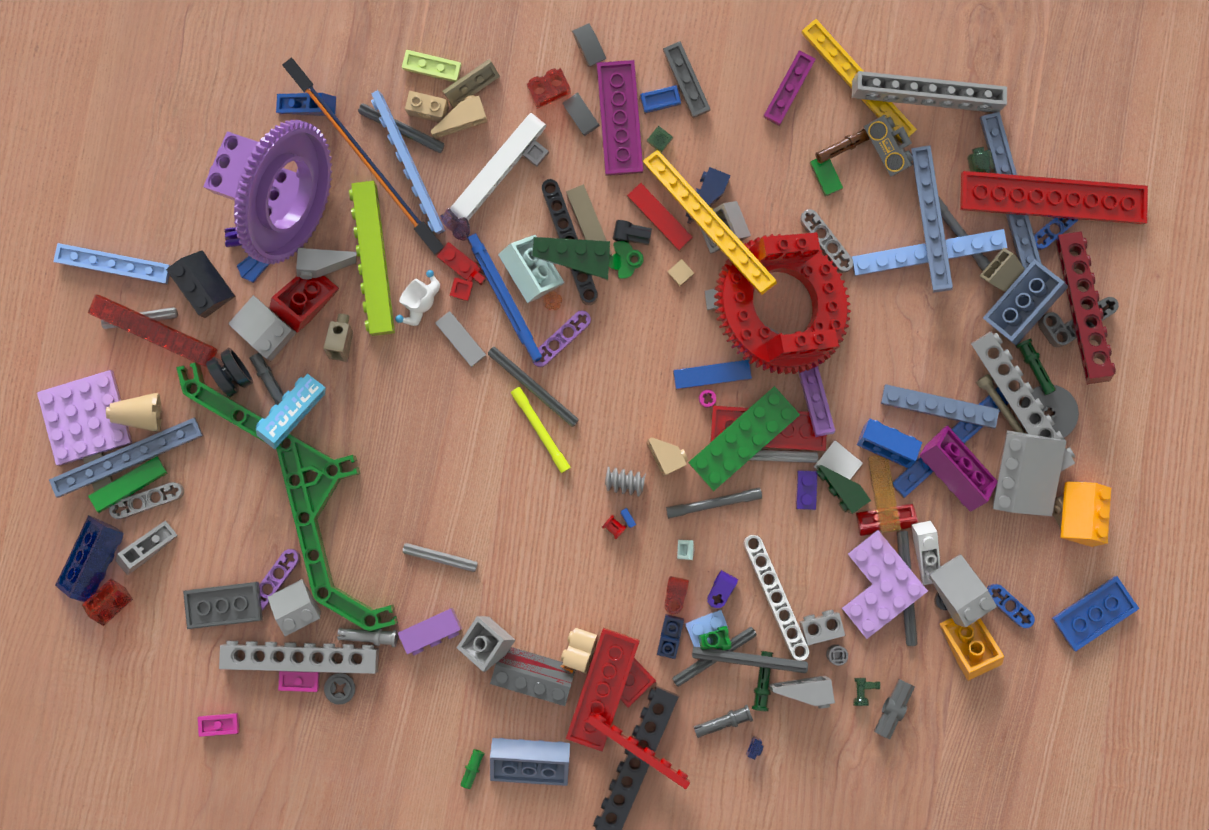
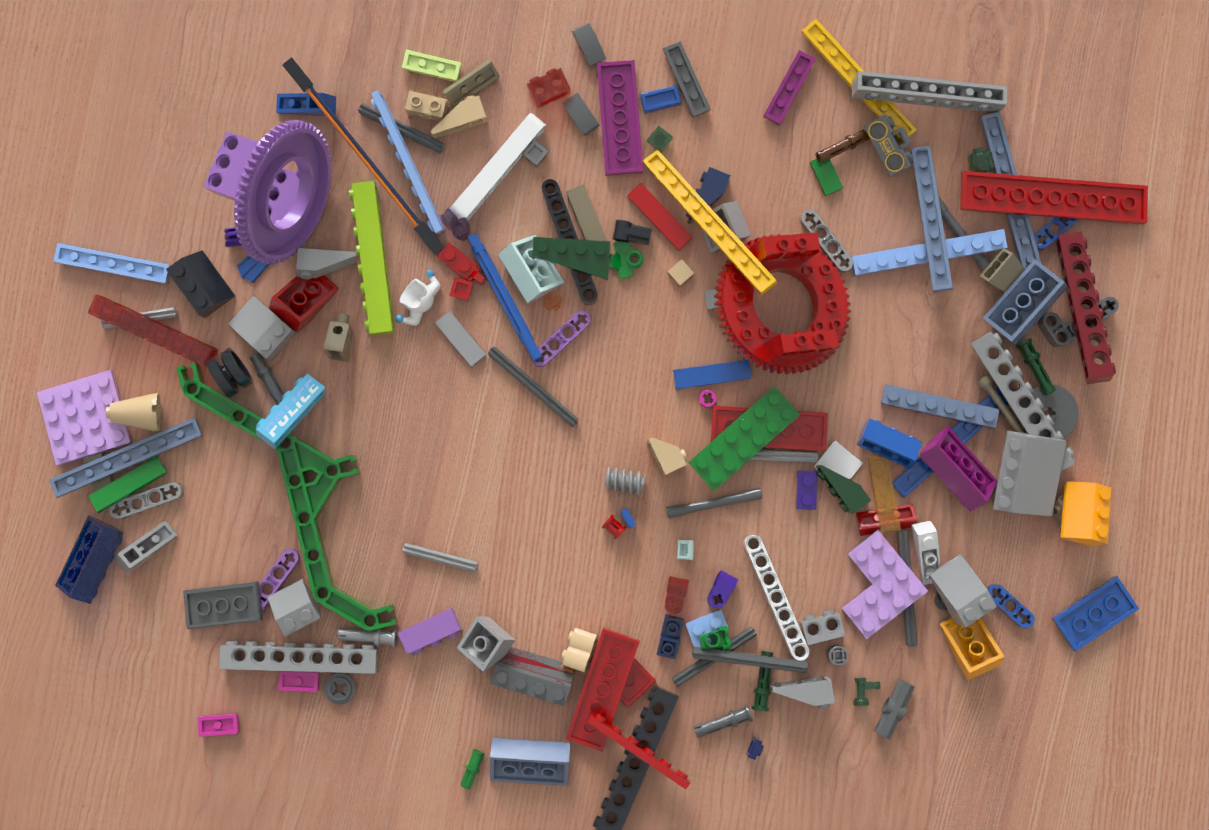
clear red brick [82,578,133,626] -> none
neon yellow piece [510,387,571,473] -> none
medium lavender plate [798,366,835,437] -> none

